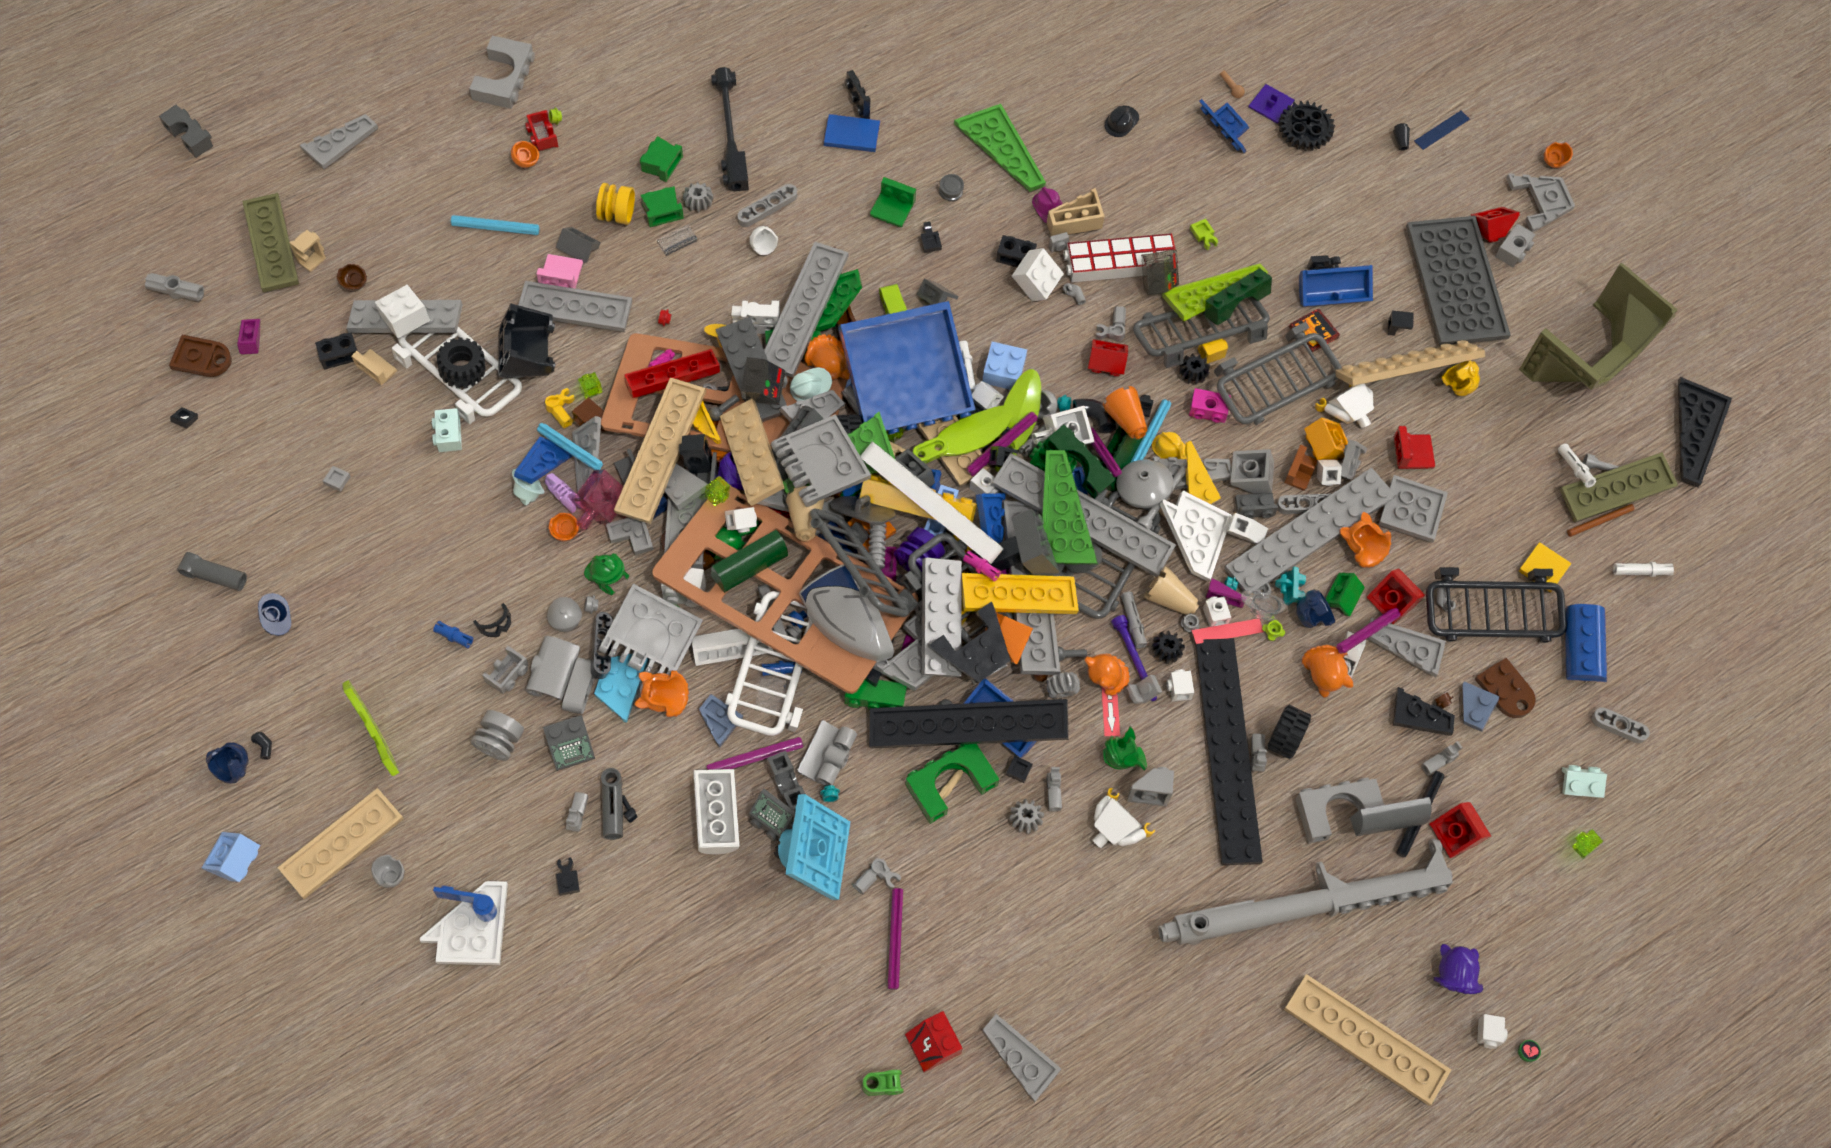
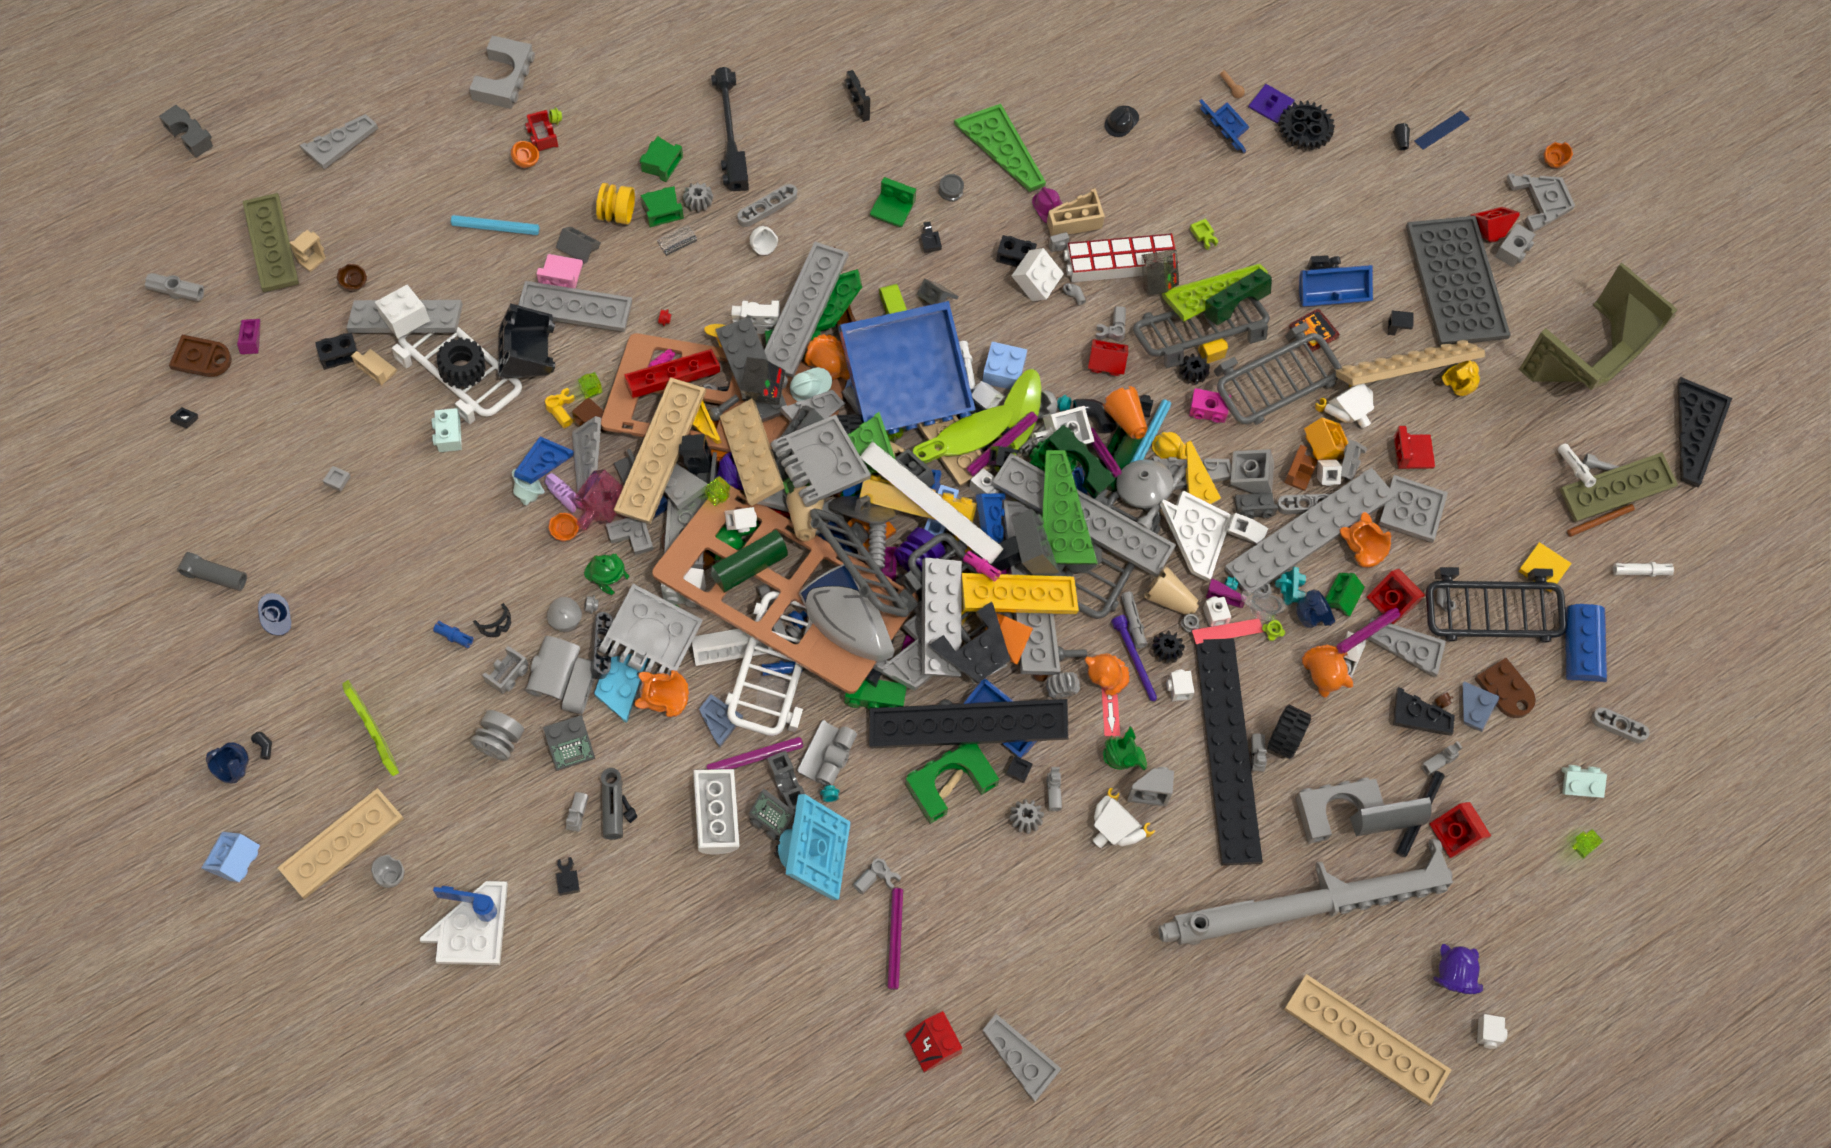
medium azure axle [537,423,603,471] -> none
blue tile [824,114,880,152] -> none
bright green piece [862,1070,904,1096] -> none
light grey bracket [1127,675,1162,704] -> none
tile [1518,1040,1541,1062] -> none

